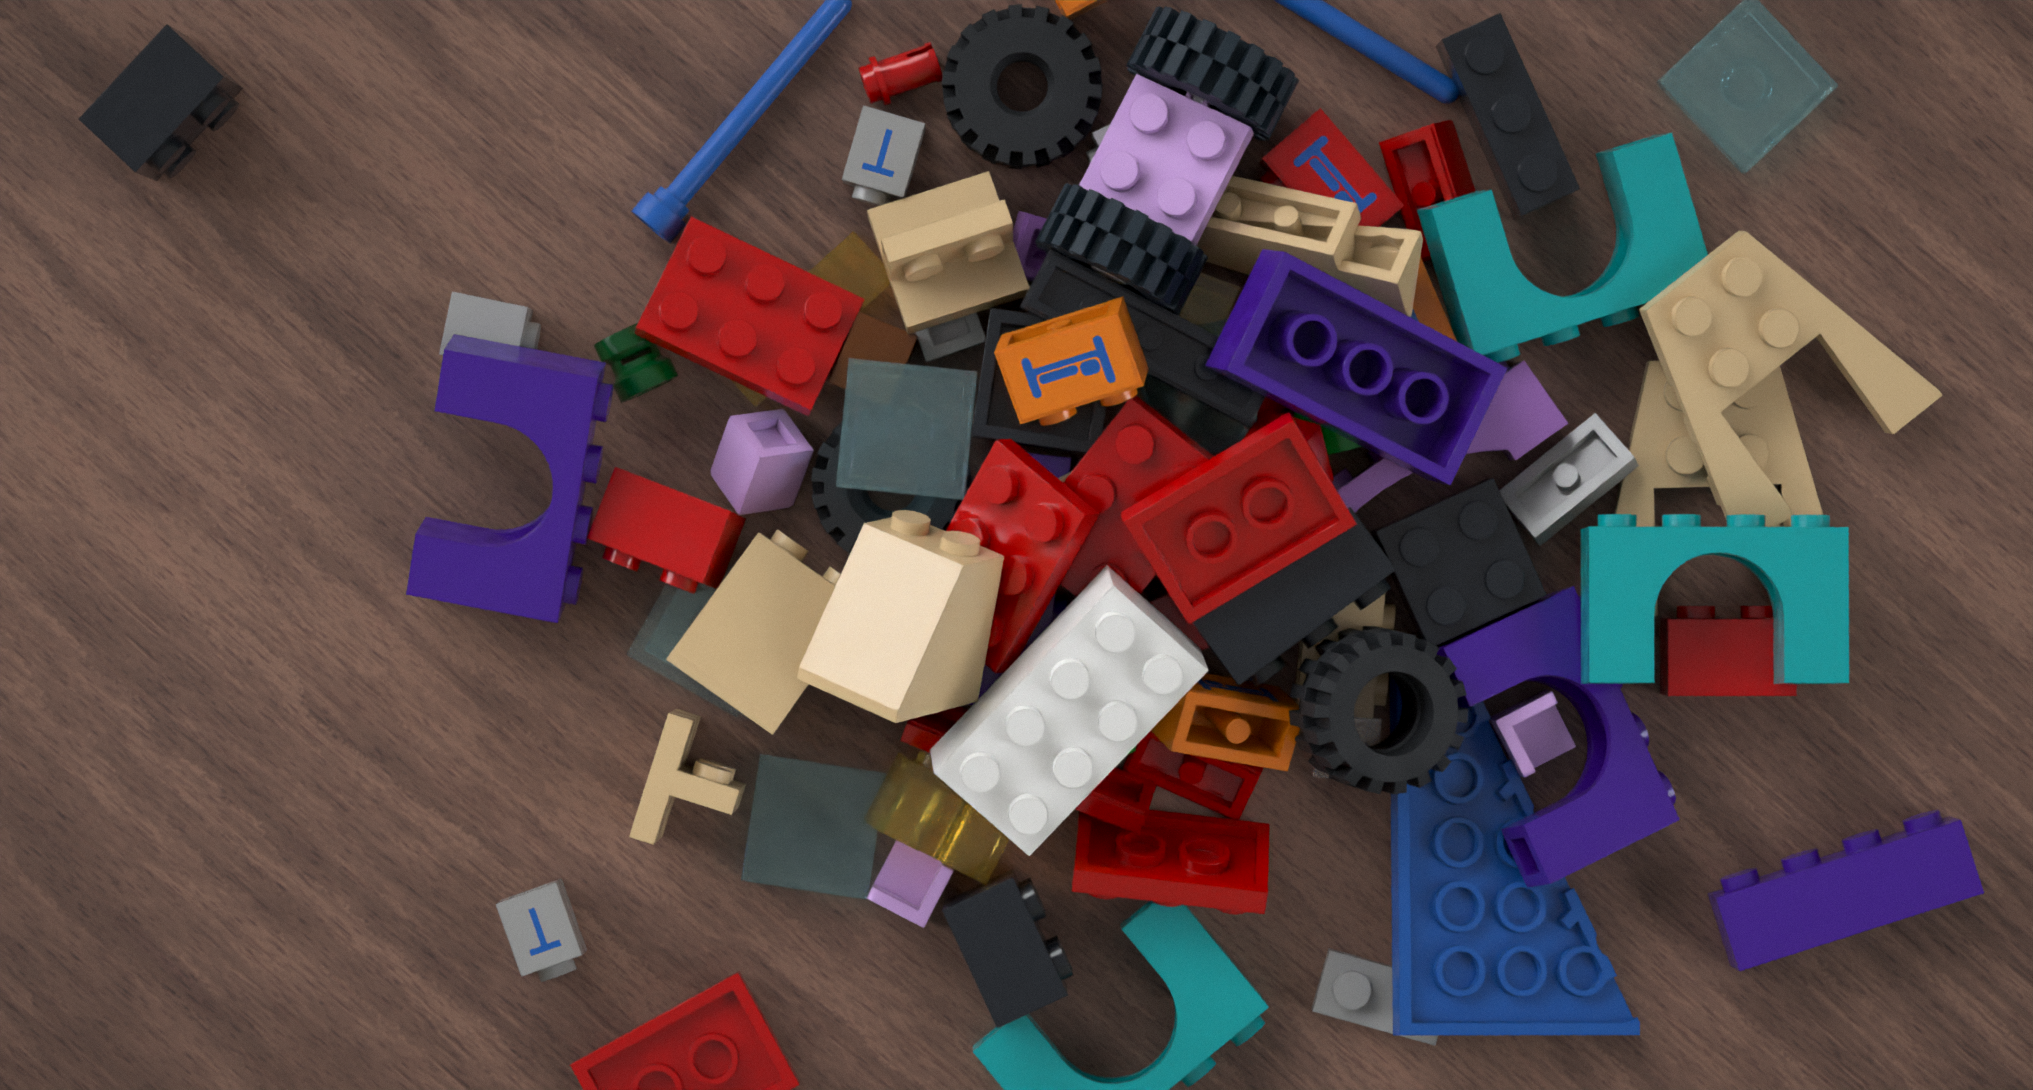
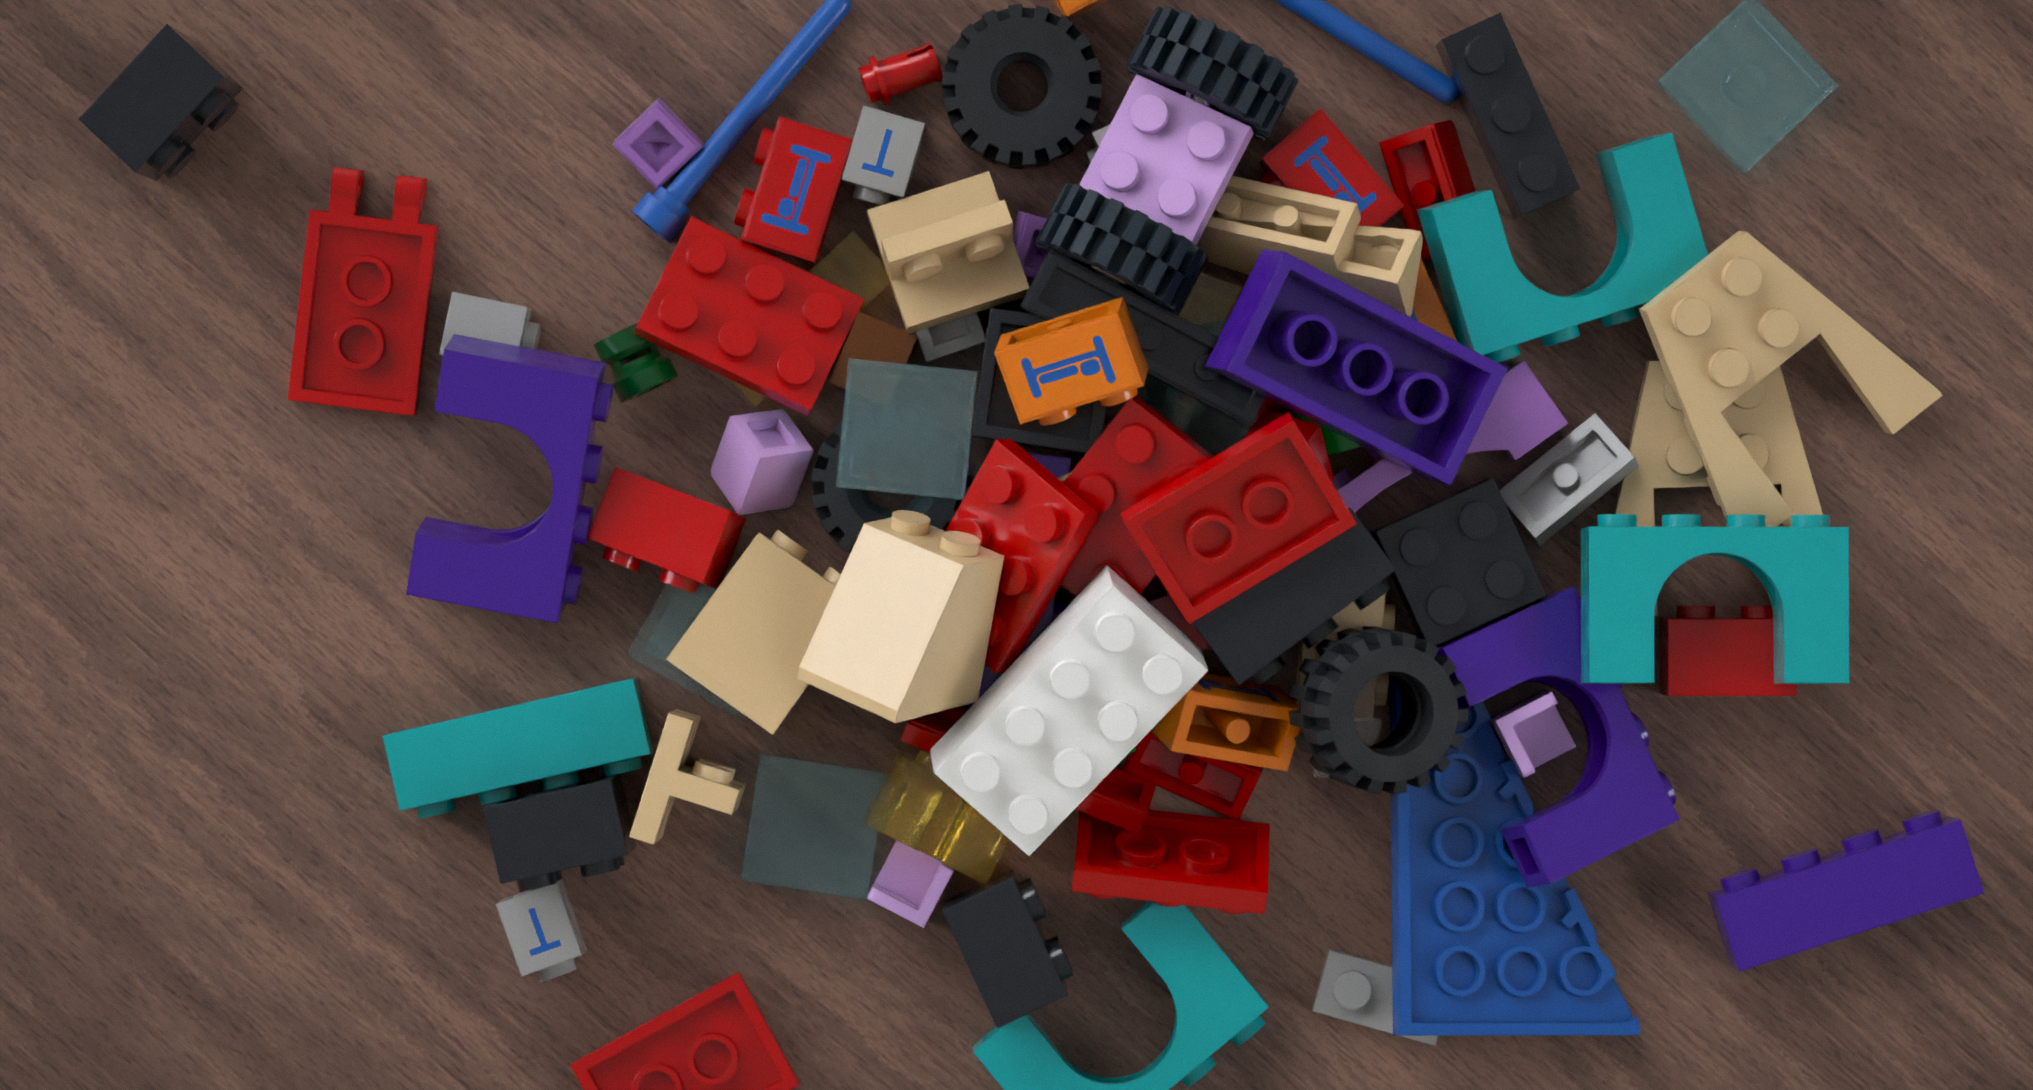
none -> red tile [287,167,439,416]
none -> teal brick [382,677,655,819]
none -> black brick [483,774,637,892]
none -> medium lavender tile [612,97,704,190]
none -> red brick [734,116,853,265]

